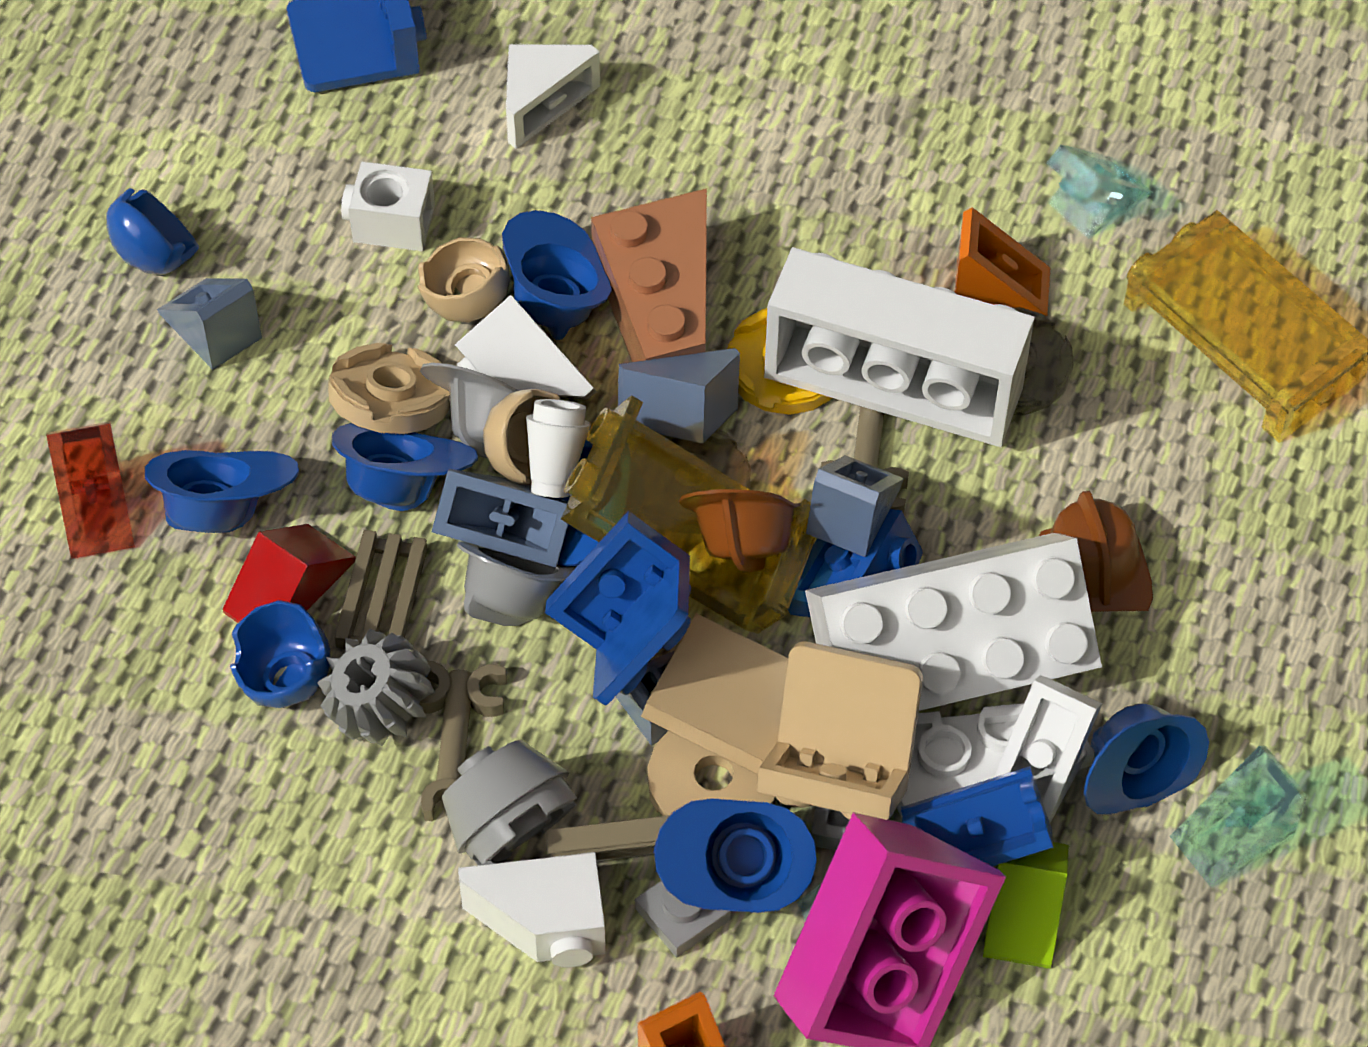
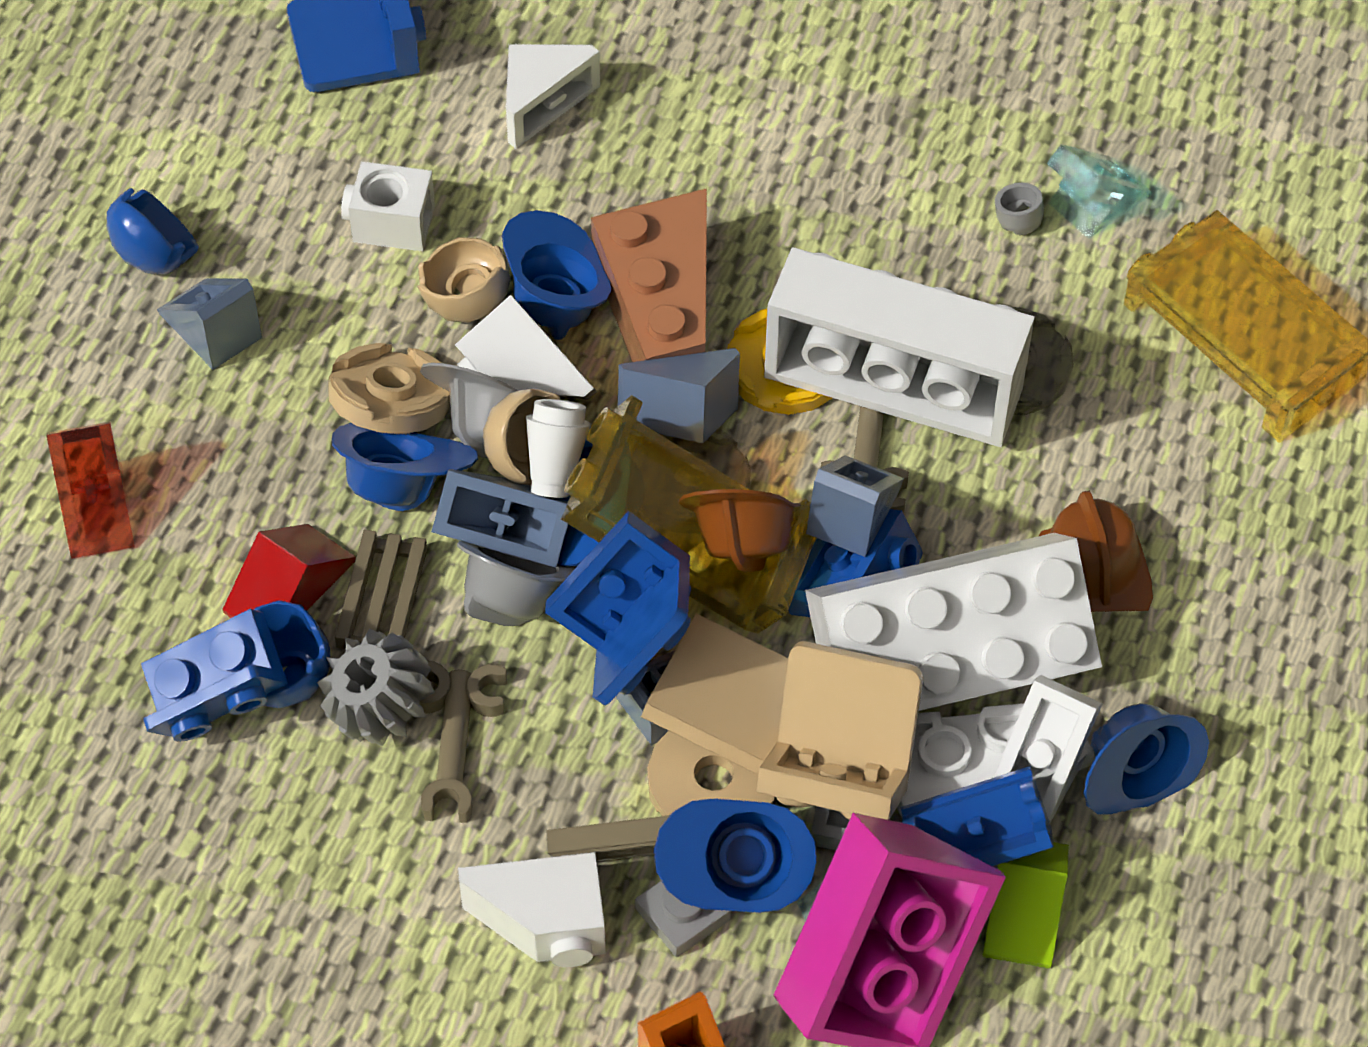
blue piece [145,450,299,533] -> none
light grey cone [442,739,577,866] -> none
orange slope [955,207,1050,317] -> none
clear light blue slope [1170,746,1308,887] -> none
none -> bracket [141,609,288,742]
none -> light grey hinge [995,183,1044,236]

